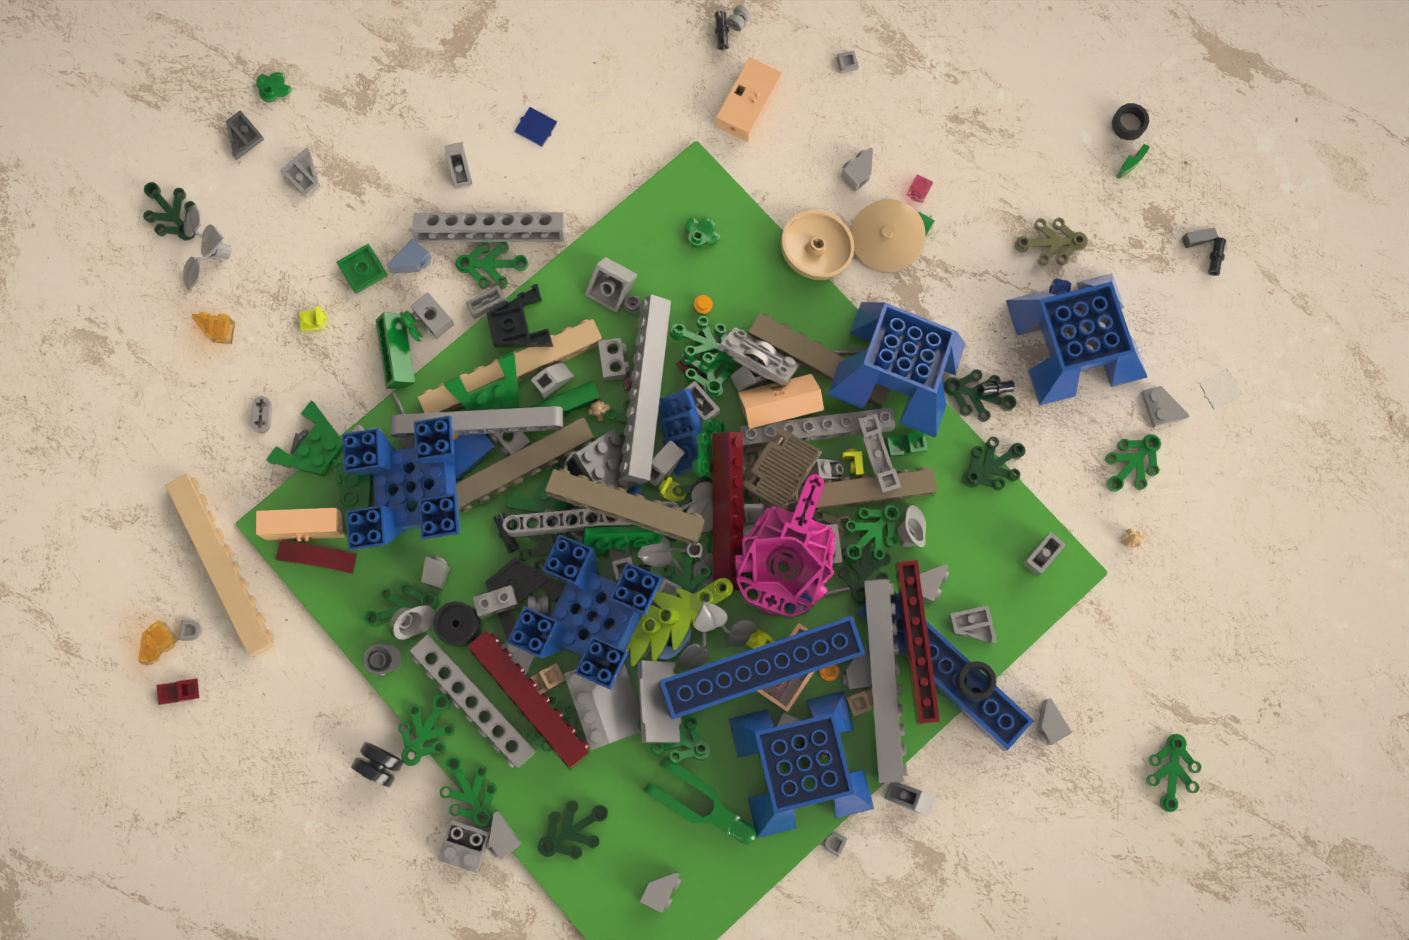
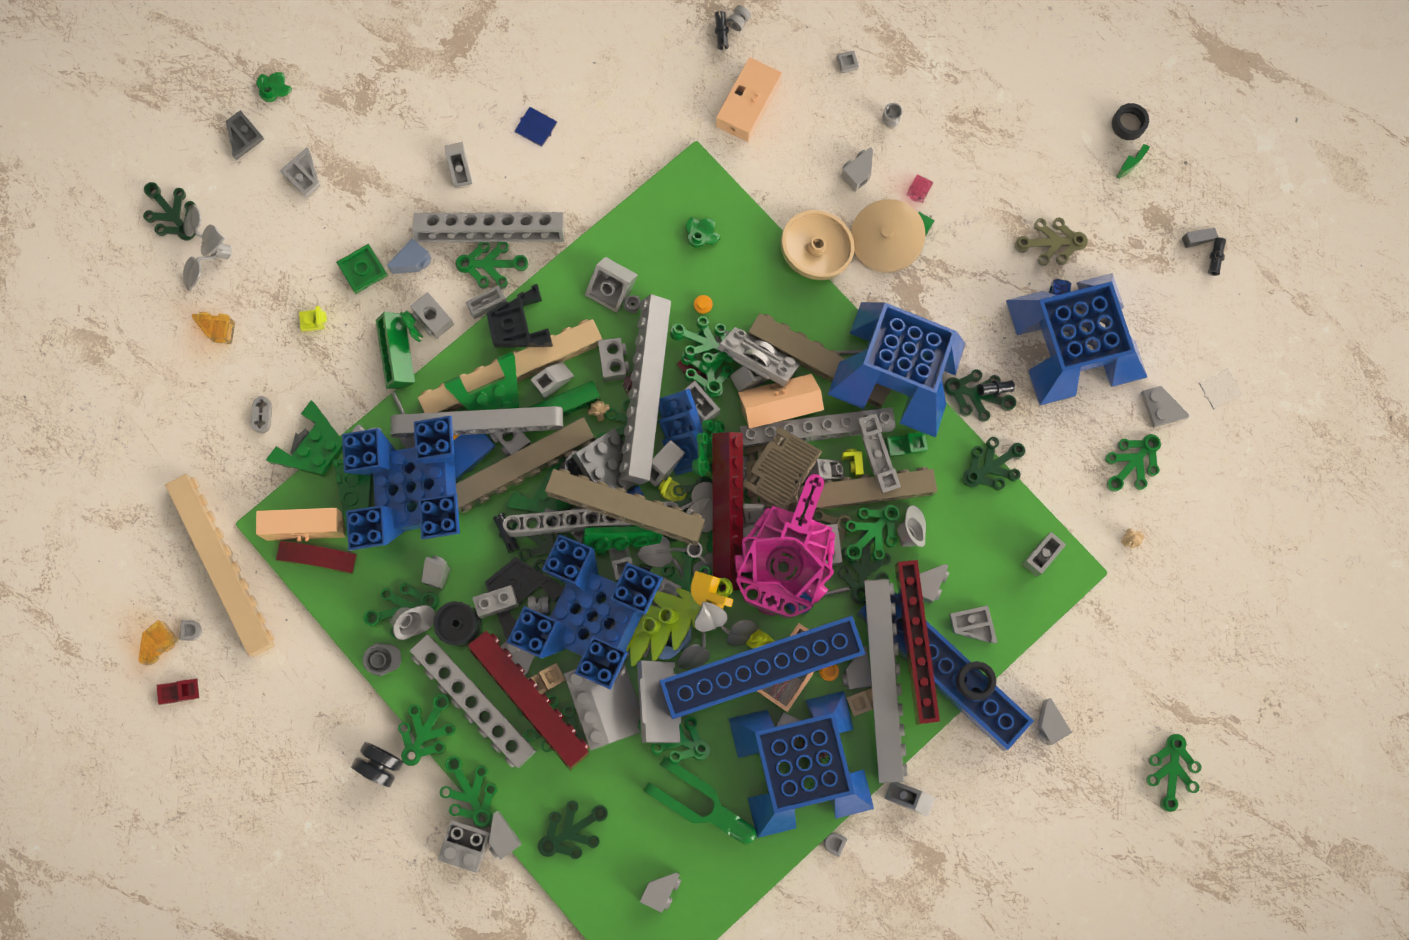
none -> yellow brick [691,571,734,609]
none -> light grey wheel [882,103,902,127]

